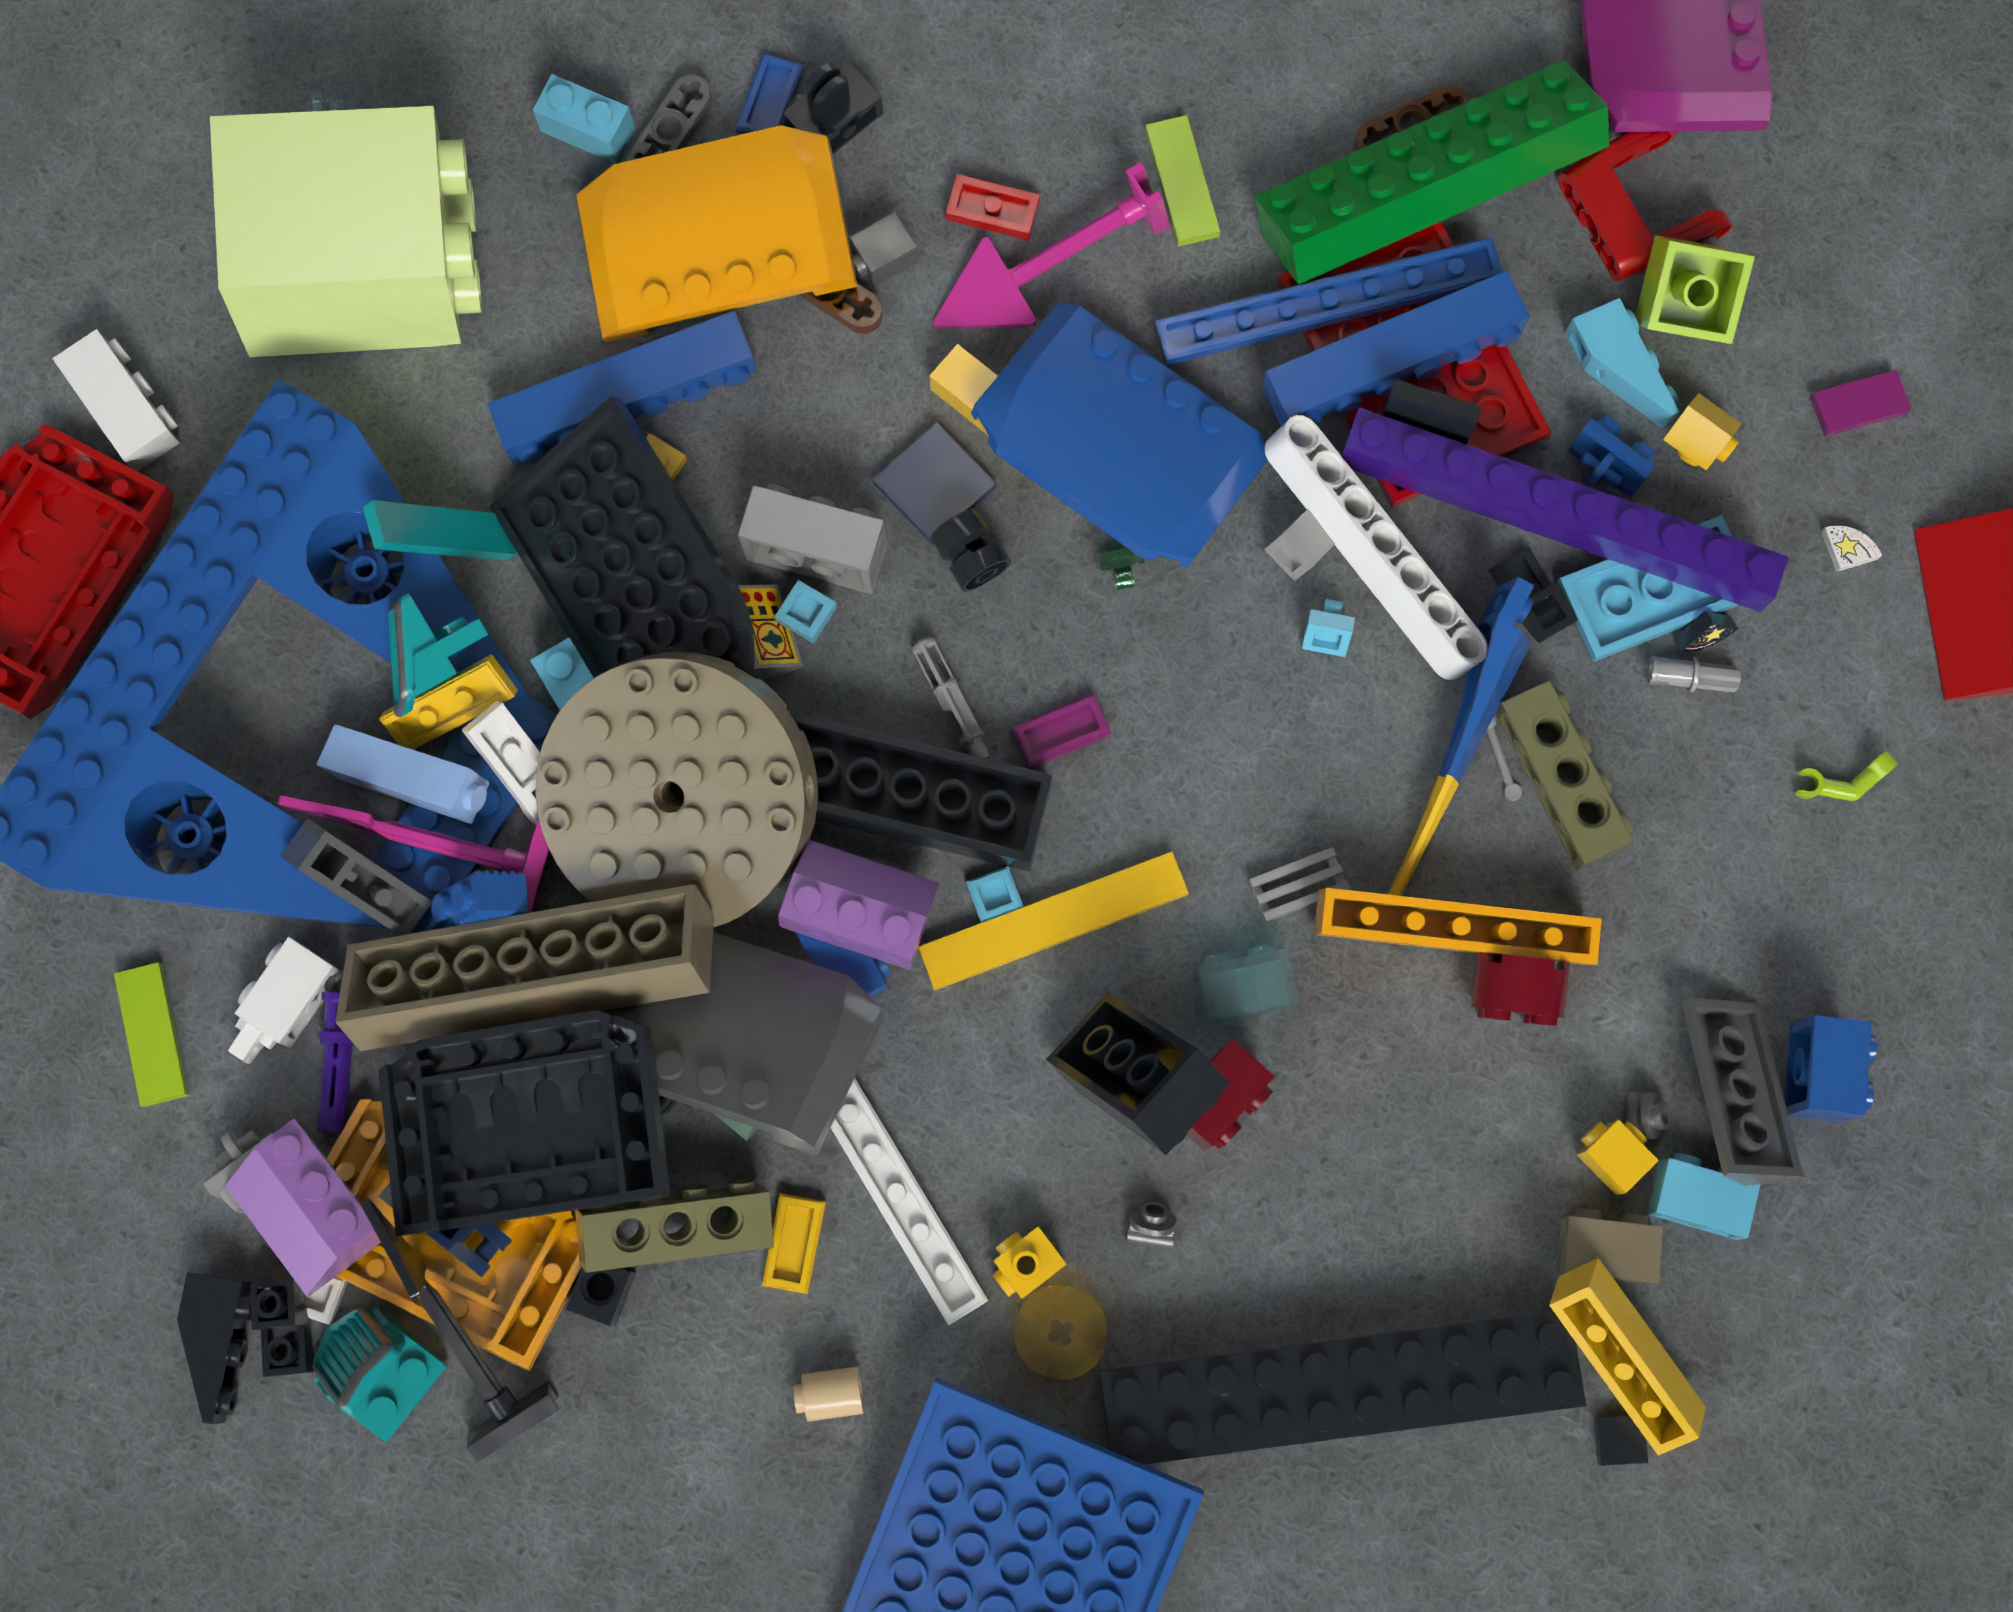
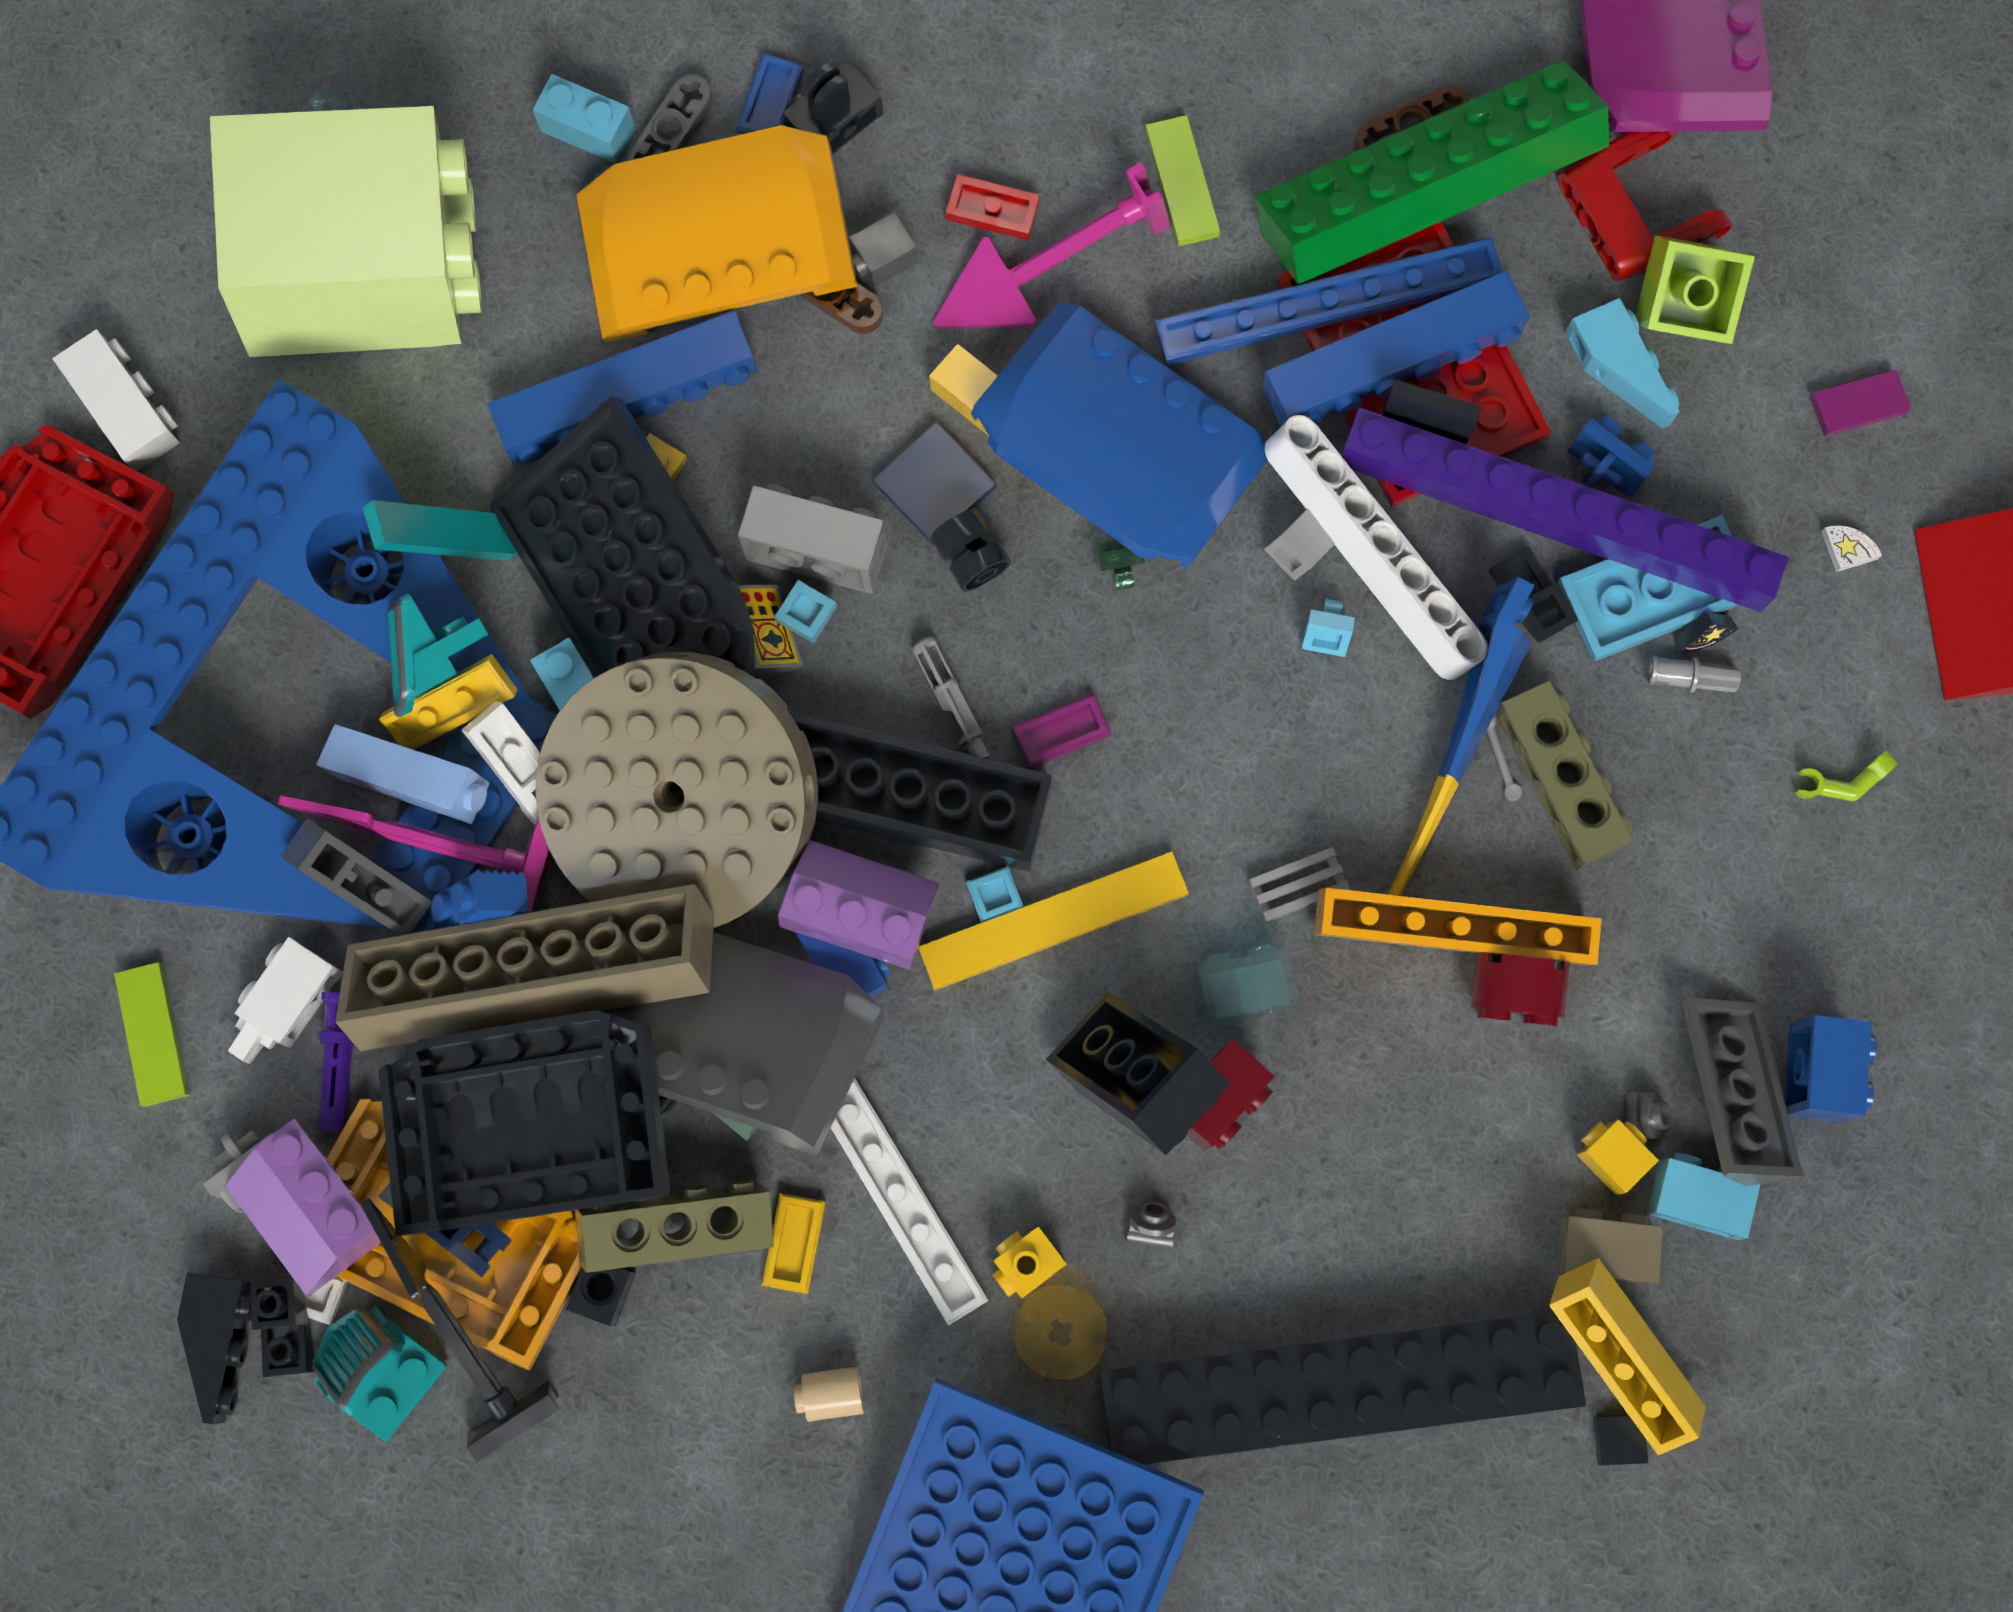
yellow brick [1663,393,1742,470] -> none

